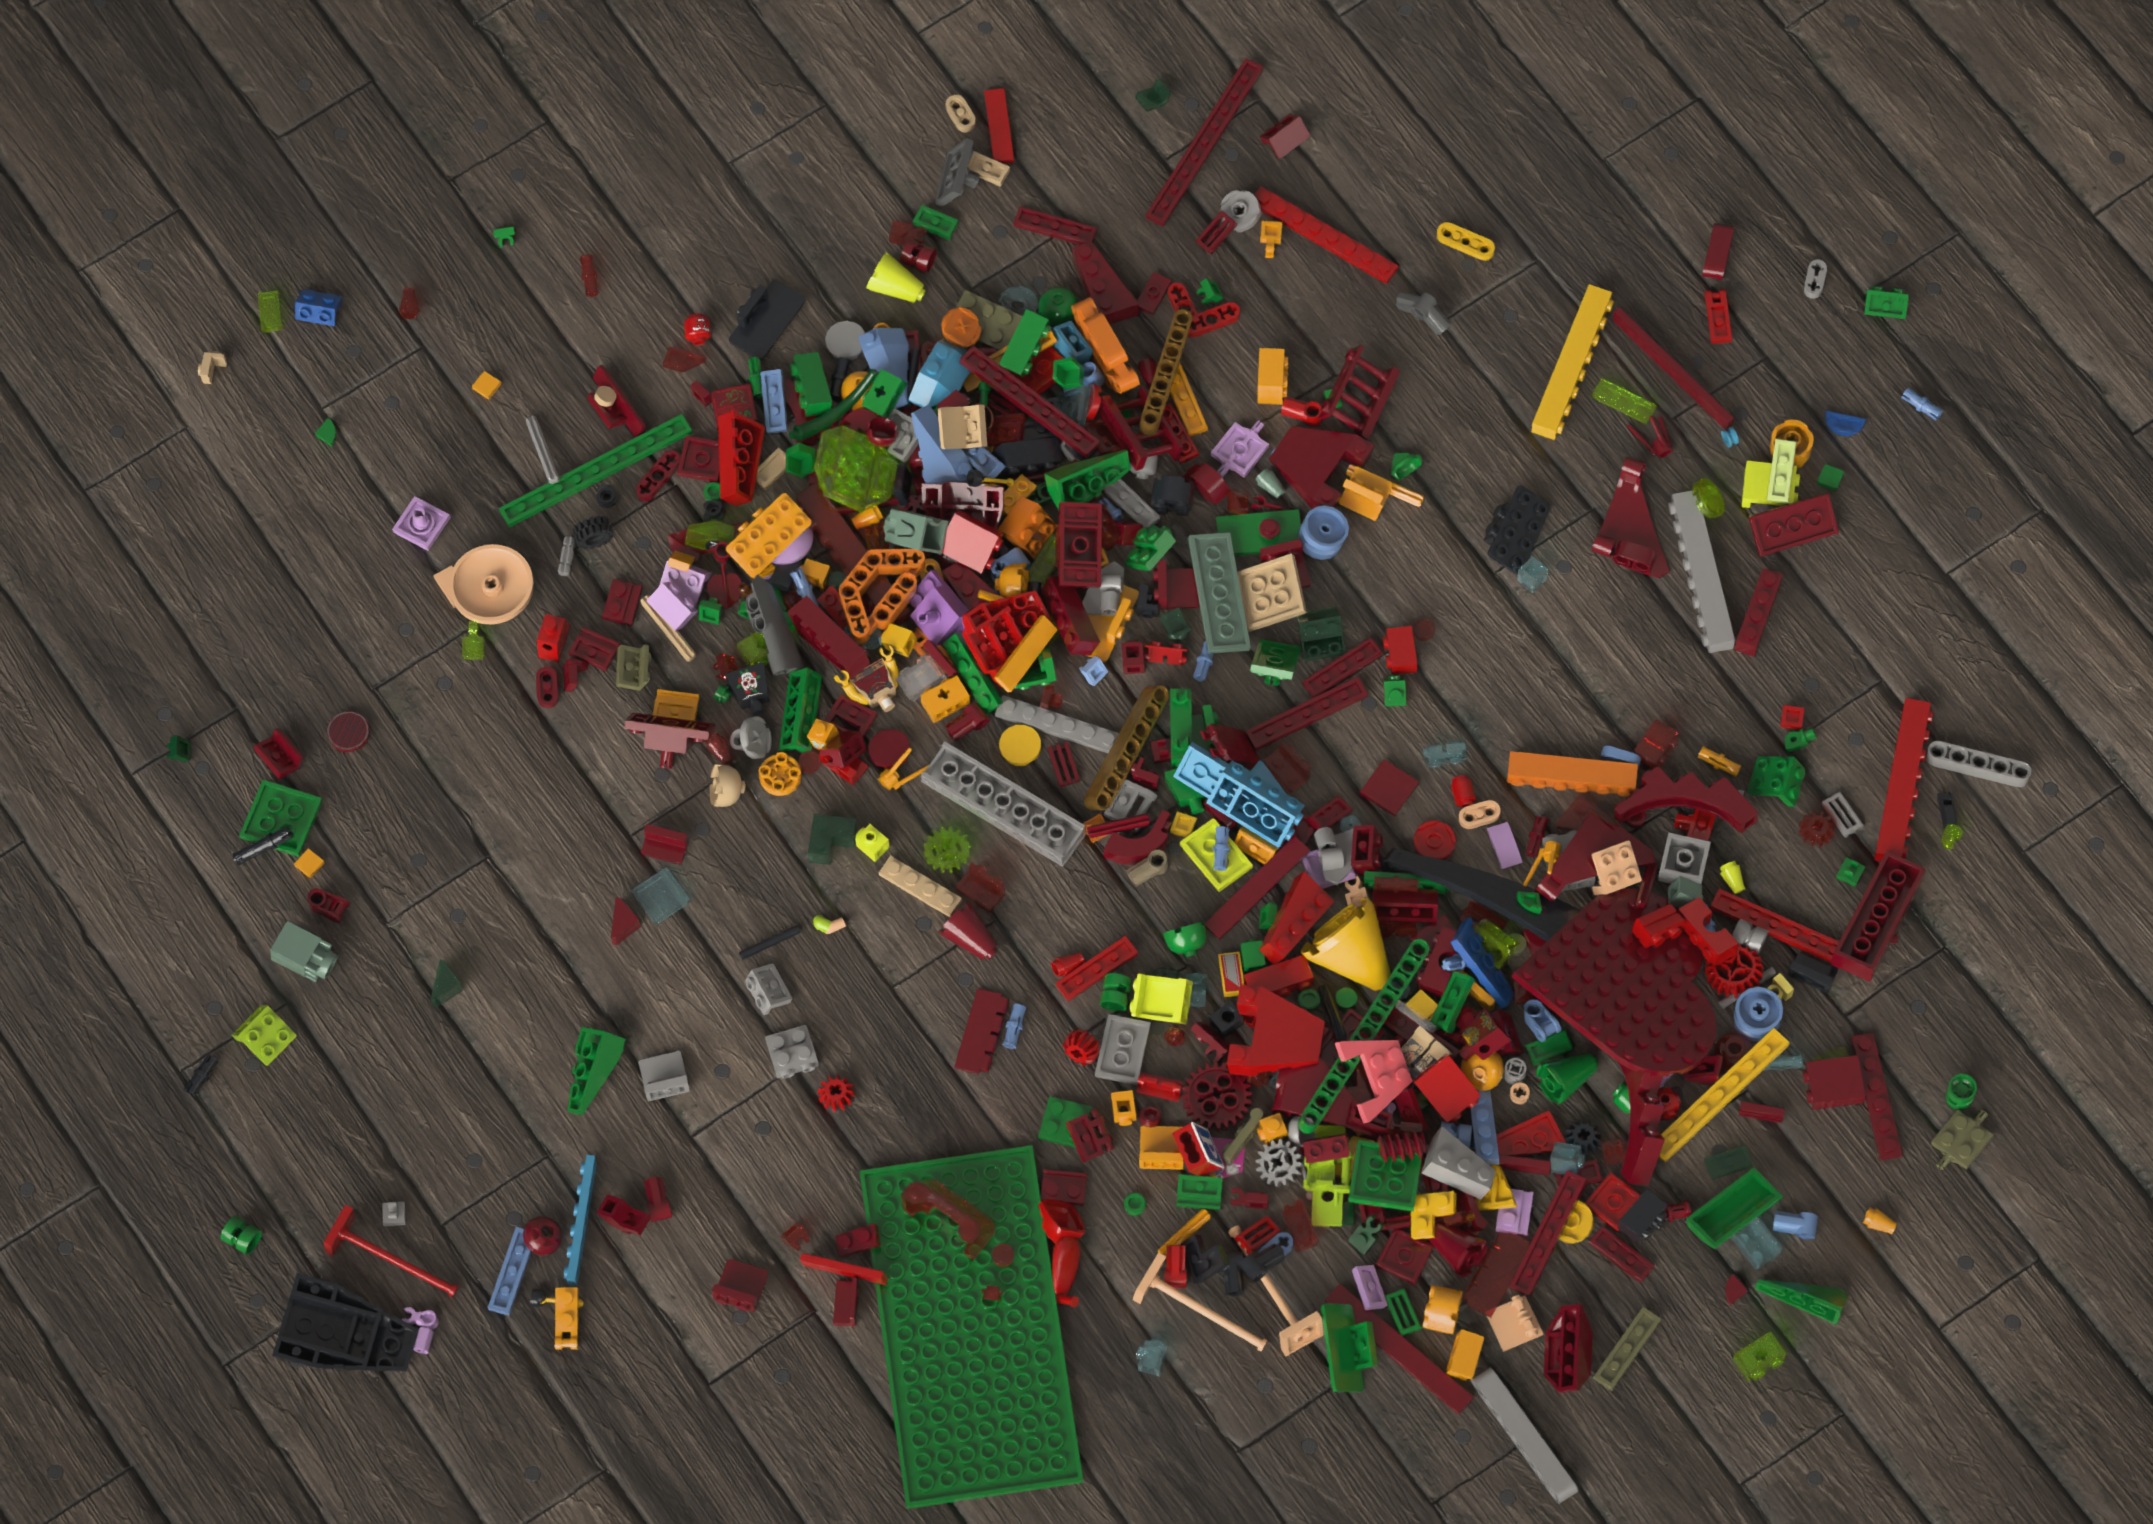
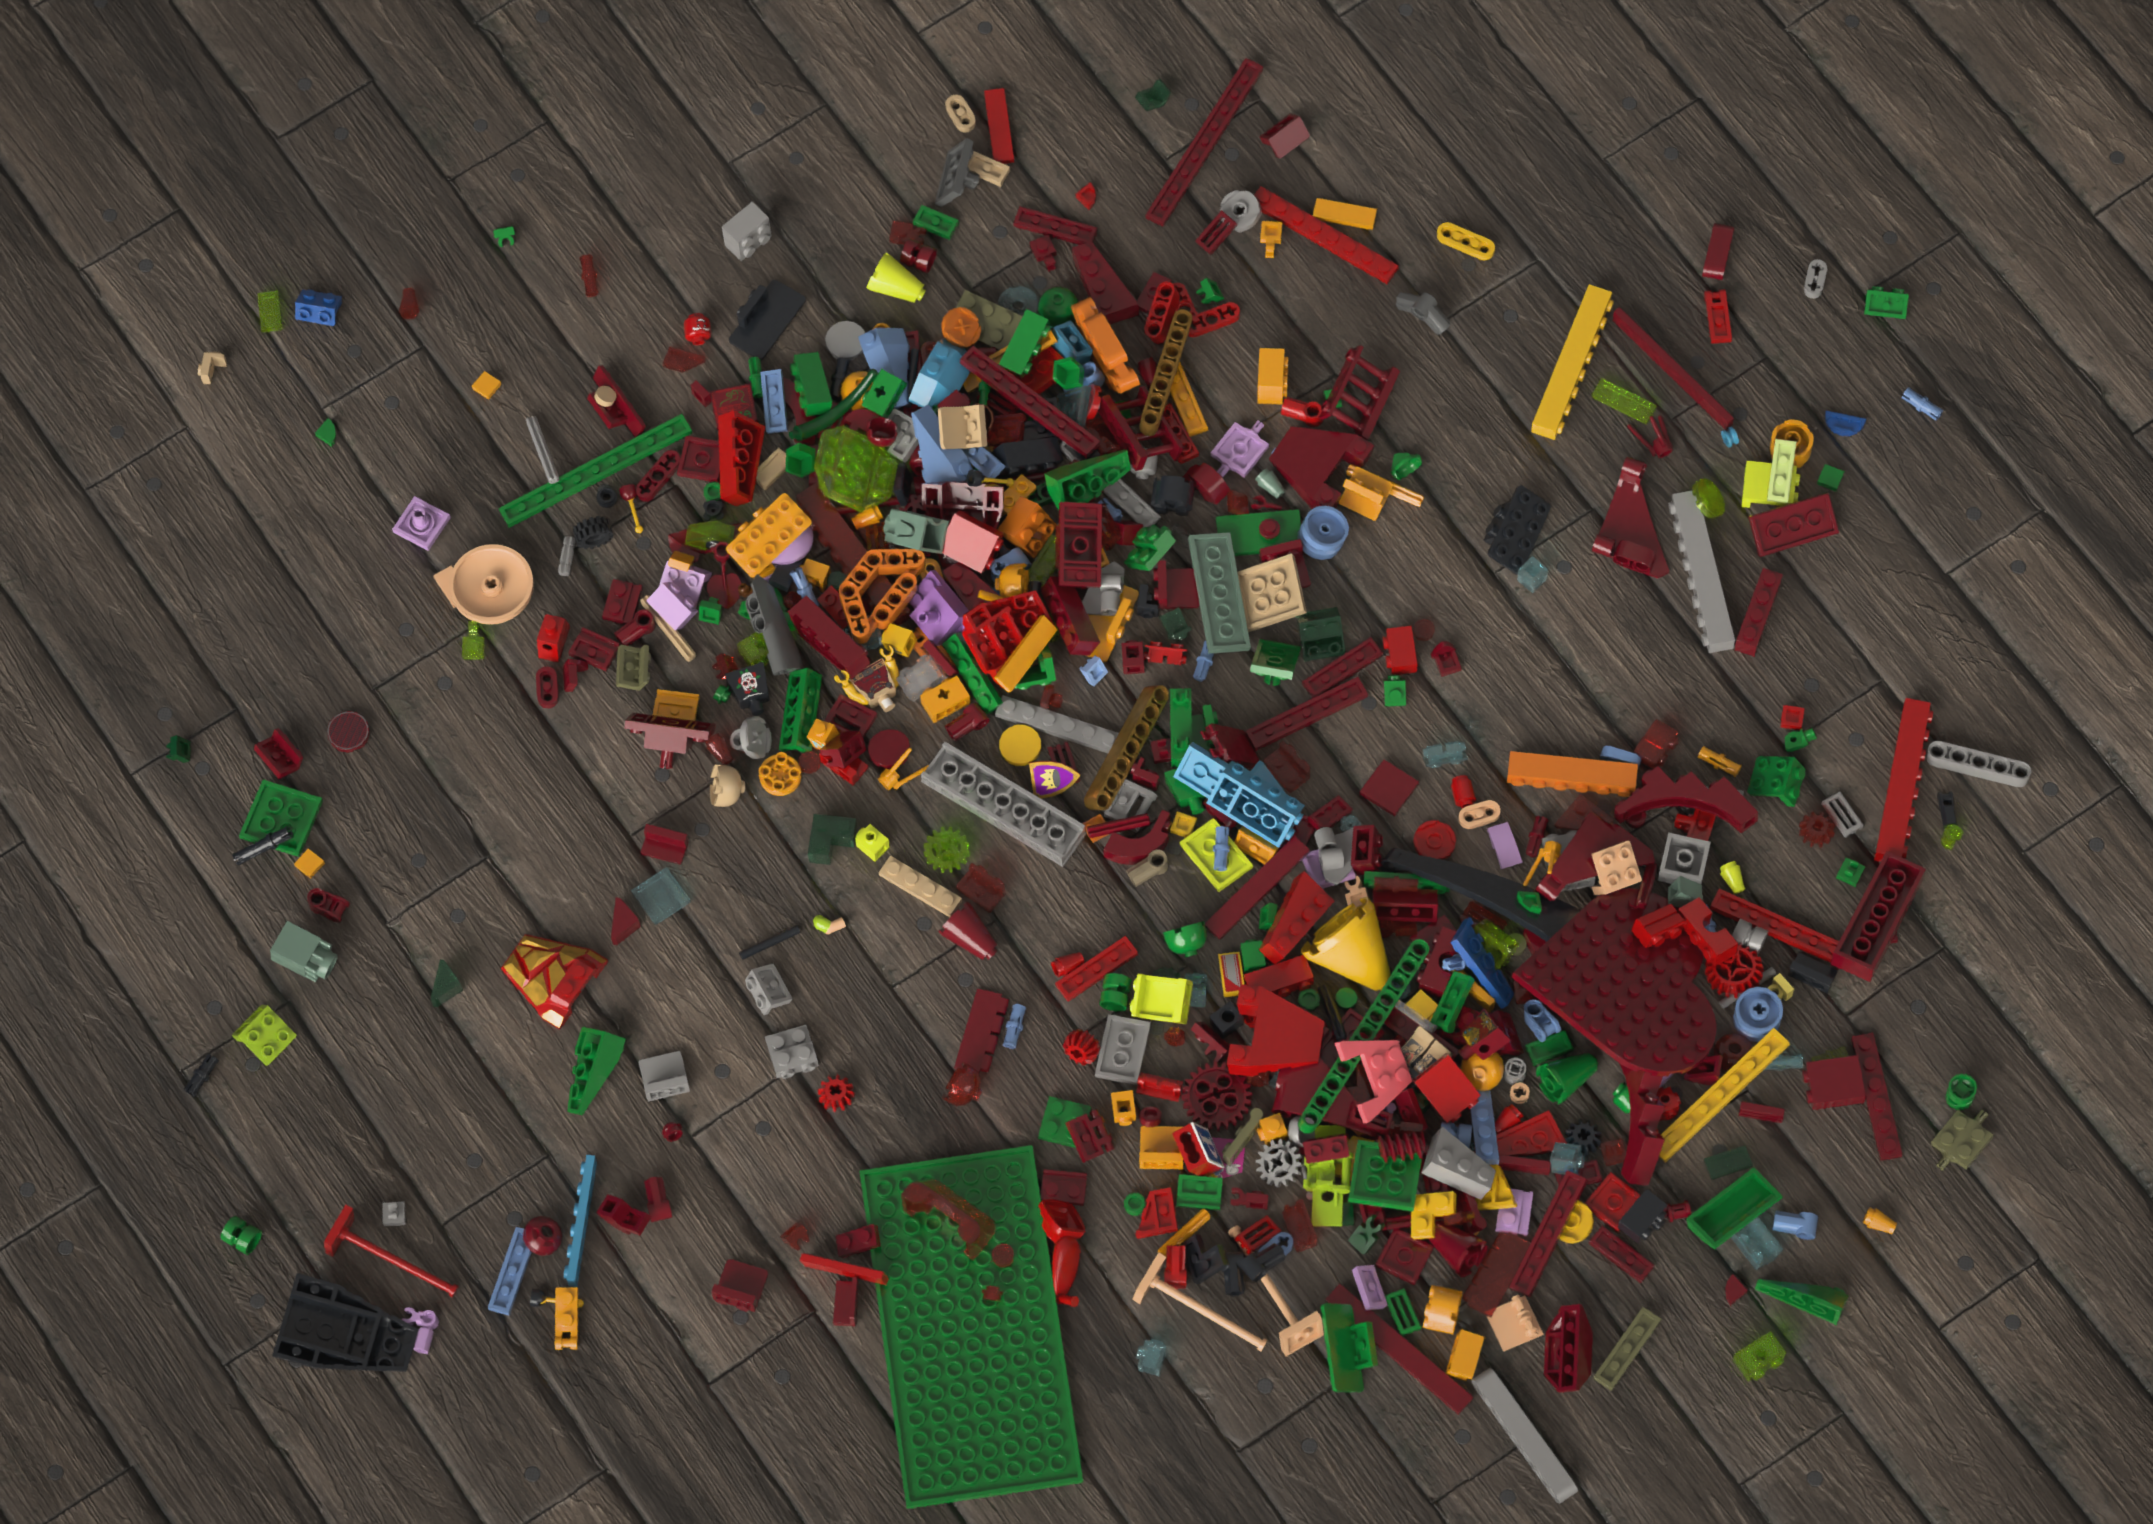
none -> wedge [501,934,609,1030]
none -> dark red piece [614,609,655,646]
none -> hinge [619,484,643,533]
none -> dark red plate [662,1122,683,1142]
none -> light grey brick [722,202,771,261]
none -> clear red cylinder [942,1062,982,1106]
none -> dark red plate [1029,235,1056,272]
none -> shield [1029,761,1081,799]
none -> red tile [1075,182,1096,210]
none -> red wing [1135,1187,1179,1239]
none -> red beam [1144,281,1180,344]
none -> light orange tile [1313,198,1377,230]
none -> dark red tile [1431,641,1462,677]
none -> red cone [1495,1104,1523,1134]

